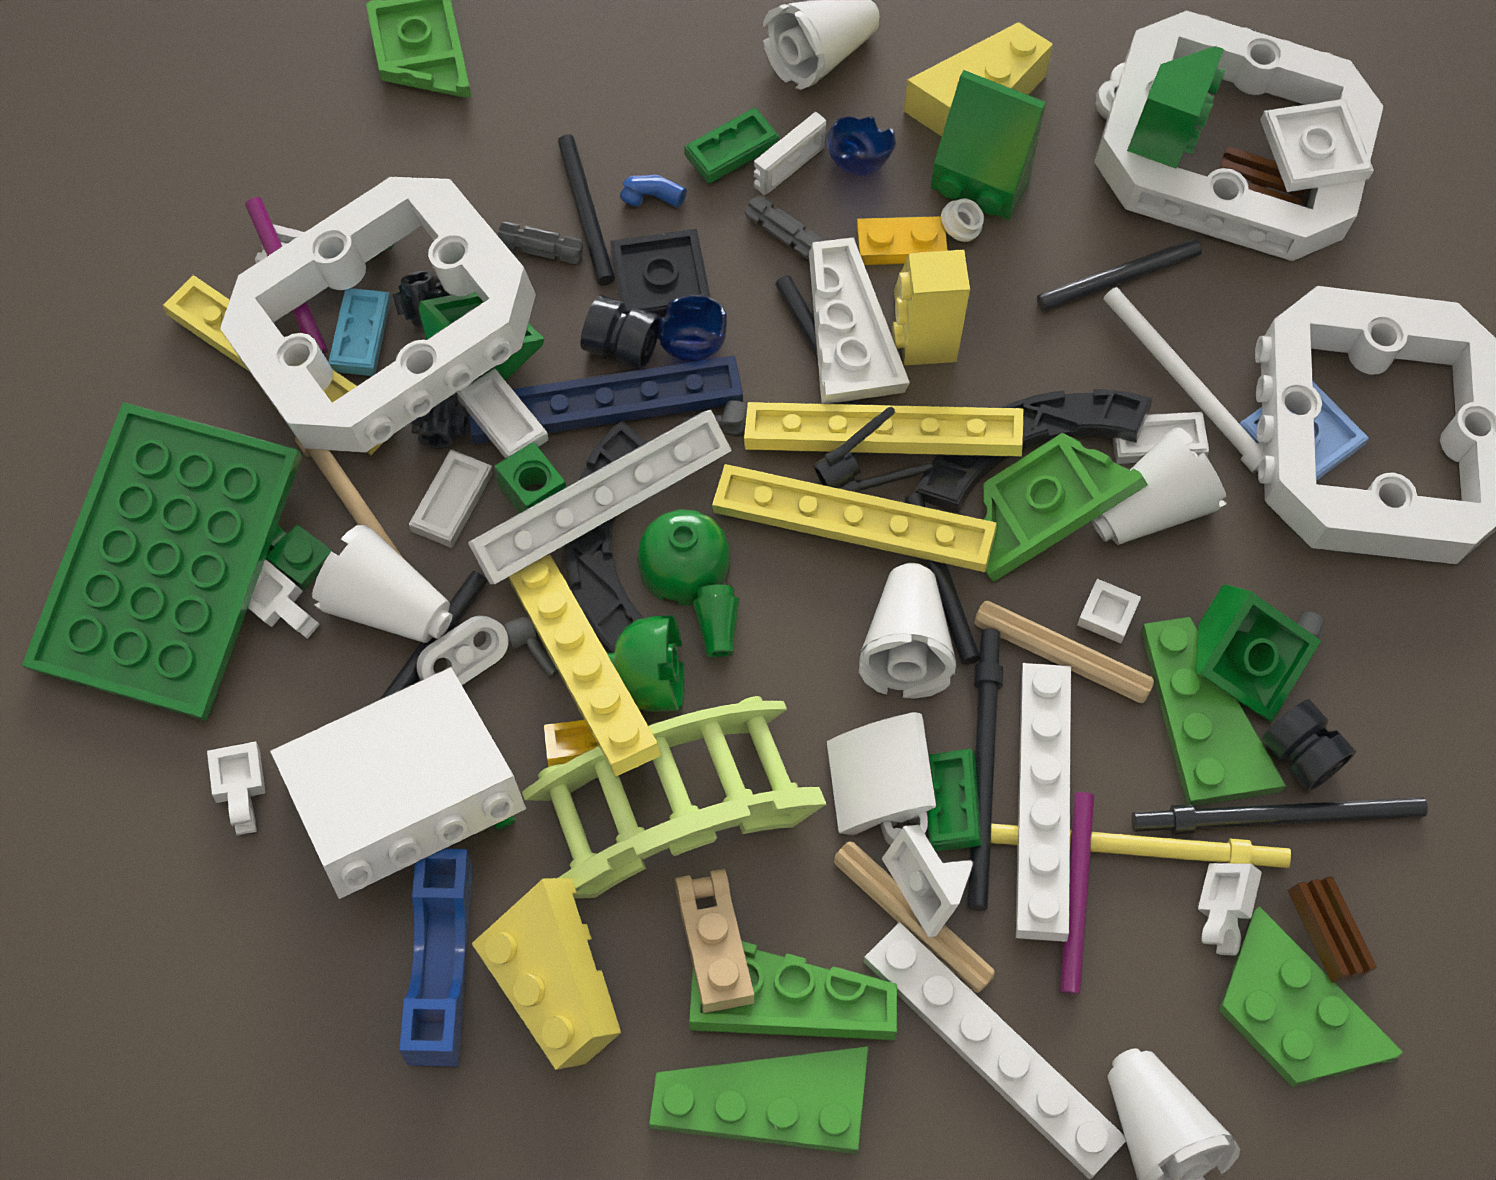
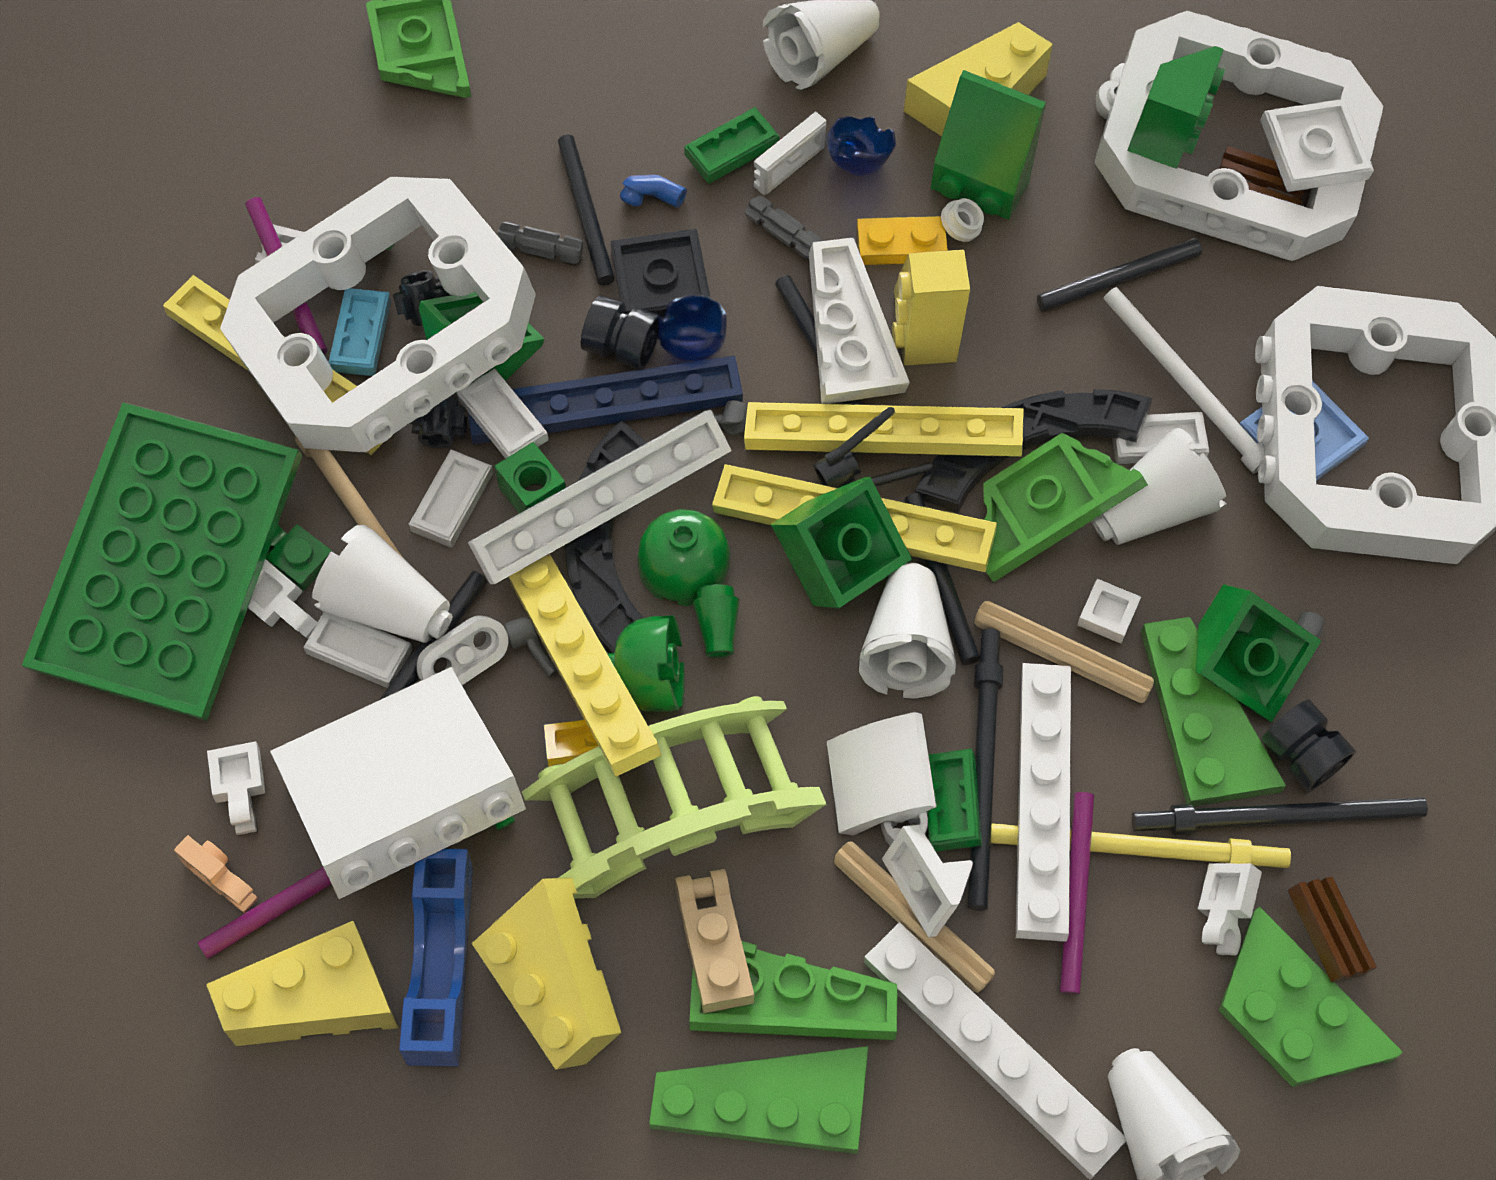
none -> light nougat plate [174,835,258,914]
none -> magenta bar [197,866,332,959]
none -> light yellow wedge [206,921,399,1046]
none -> white tile [304,612,413,688]
none -> green slope [771,477,912,608]

